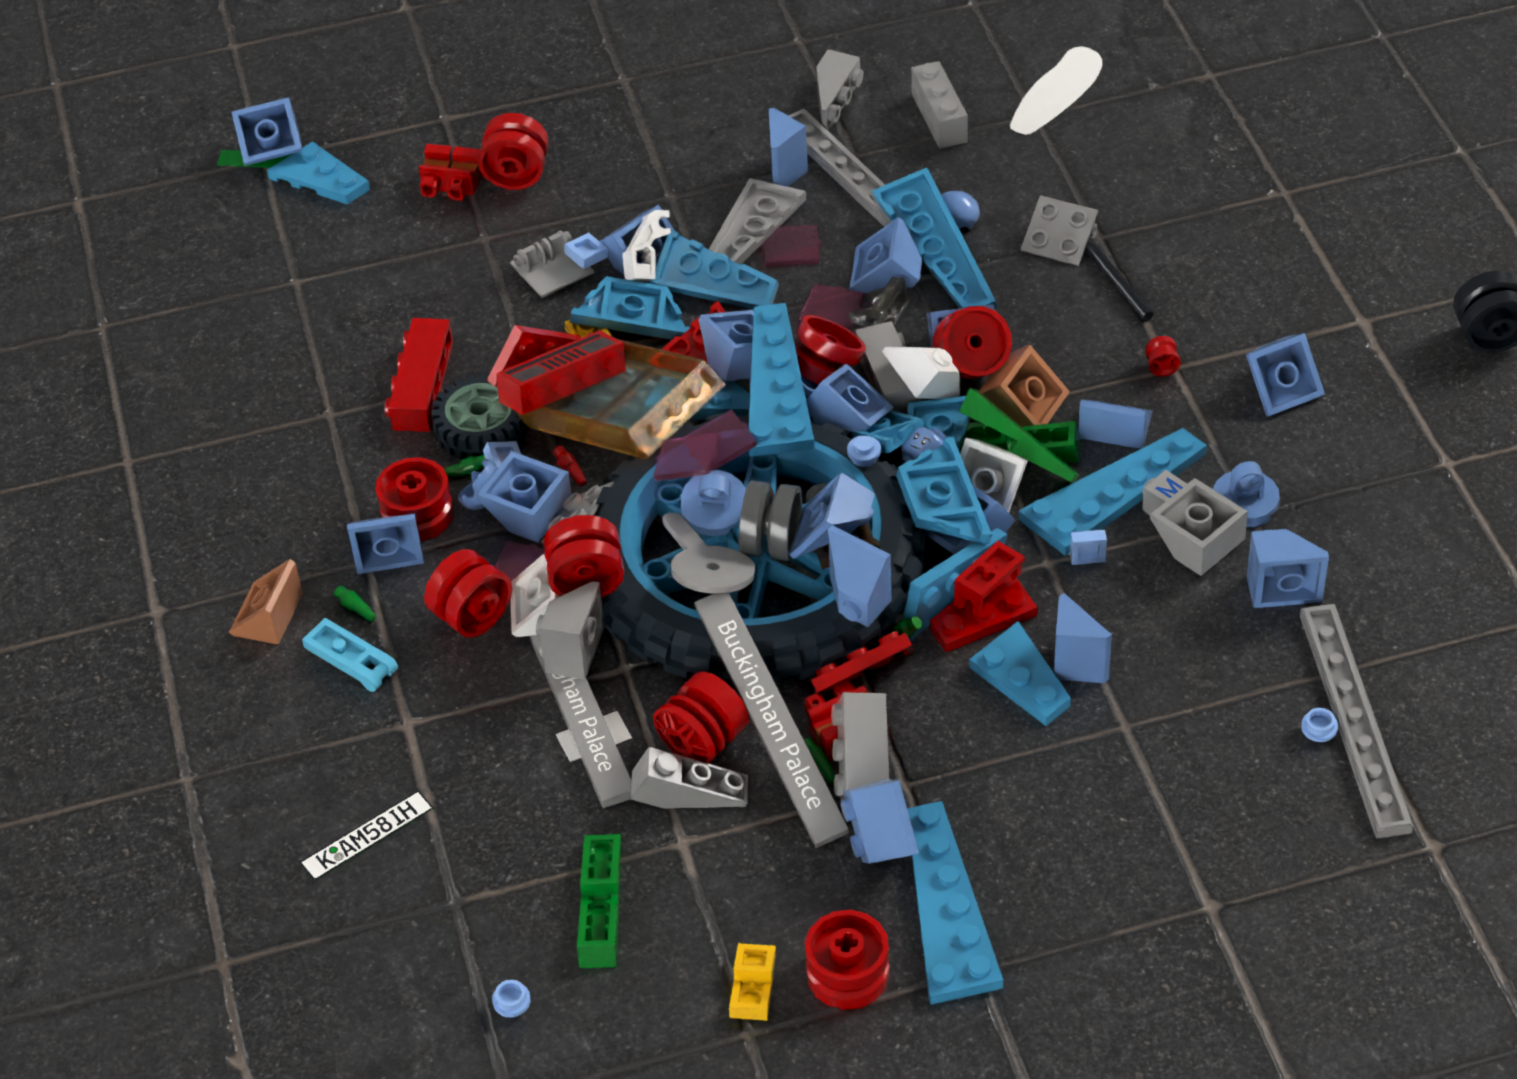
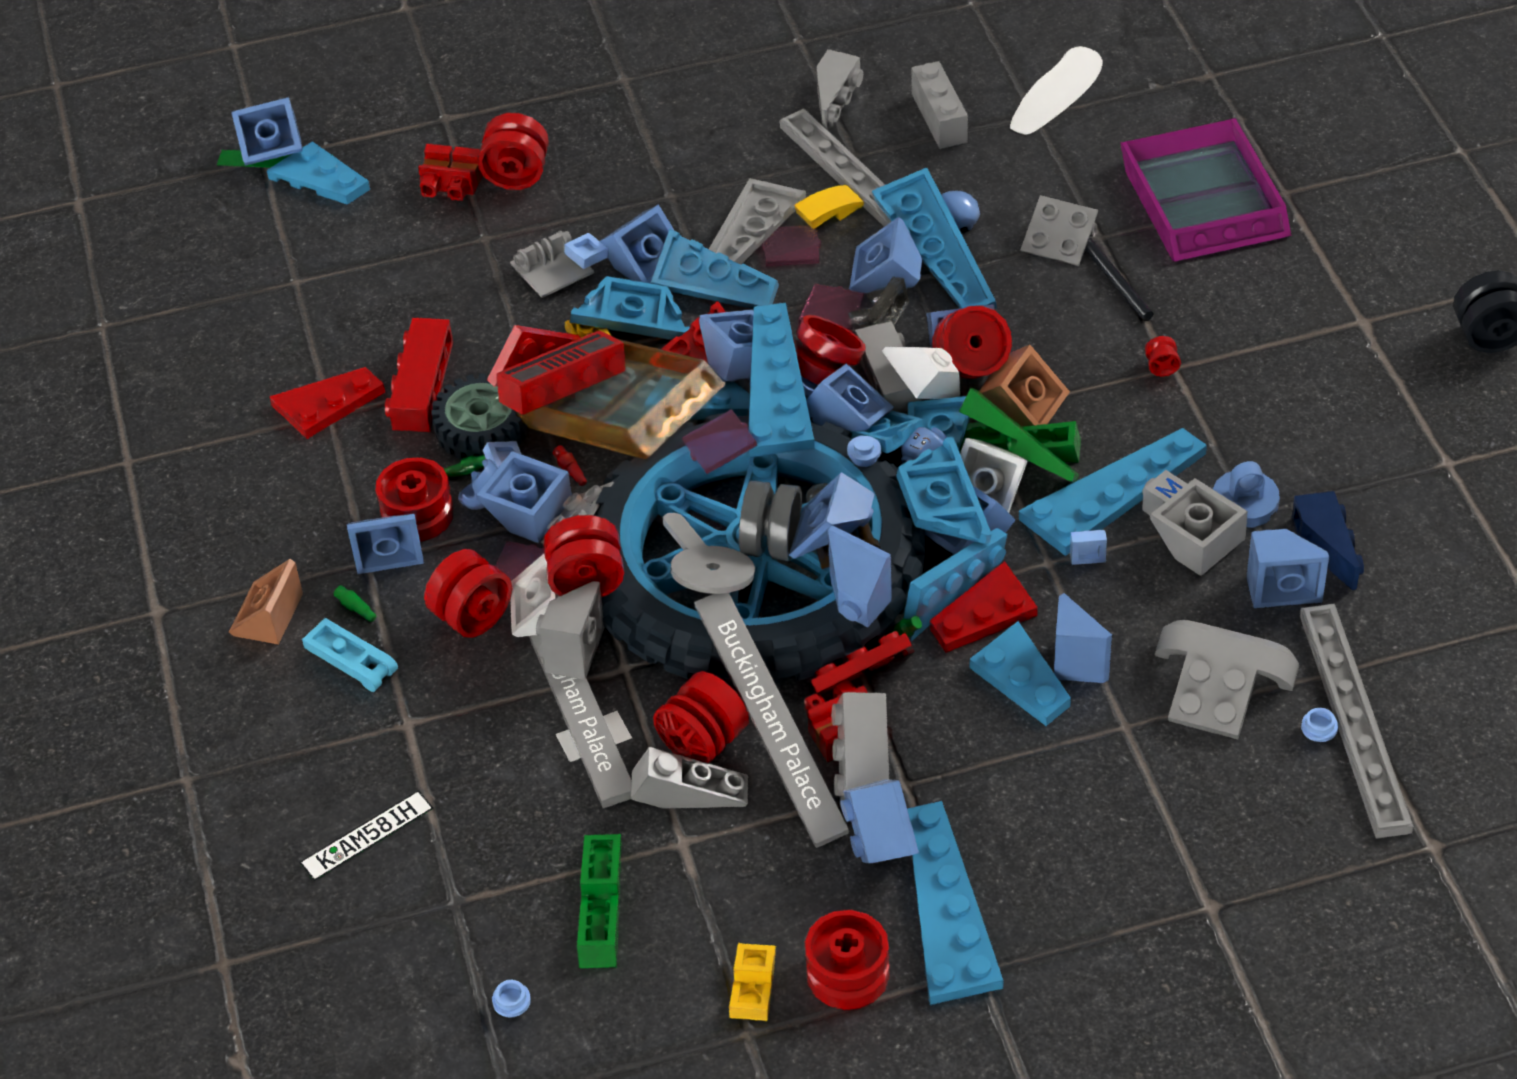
white piece [622,210,670,283] -> none
clear pink piece [653,432,721,481] -> none
medium blue tile [681,470,746,536] -> none
medium blue slope [769,108,808,187] -> none
green piece [804,737,835,785] -> none
red hinge [954,541,1025,615] -> none
medium blue slope [1078,400,1153,449] -> none
medium blue slope [1246,333,1325,416] -> none
none -> red wing [269,367,385,439]
none -> yellow slope [794,185,864,229]
none -> window [1120,118,1291,261]
none -> light grey piece [1155,620,1299,739]
none -> dark blue slope [1291,491,1364,590]

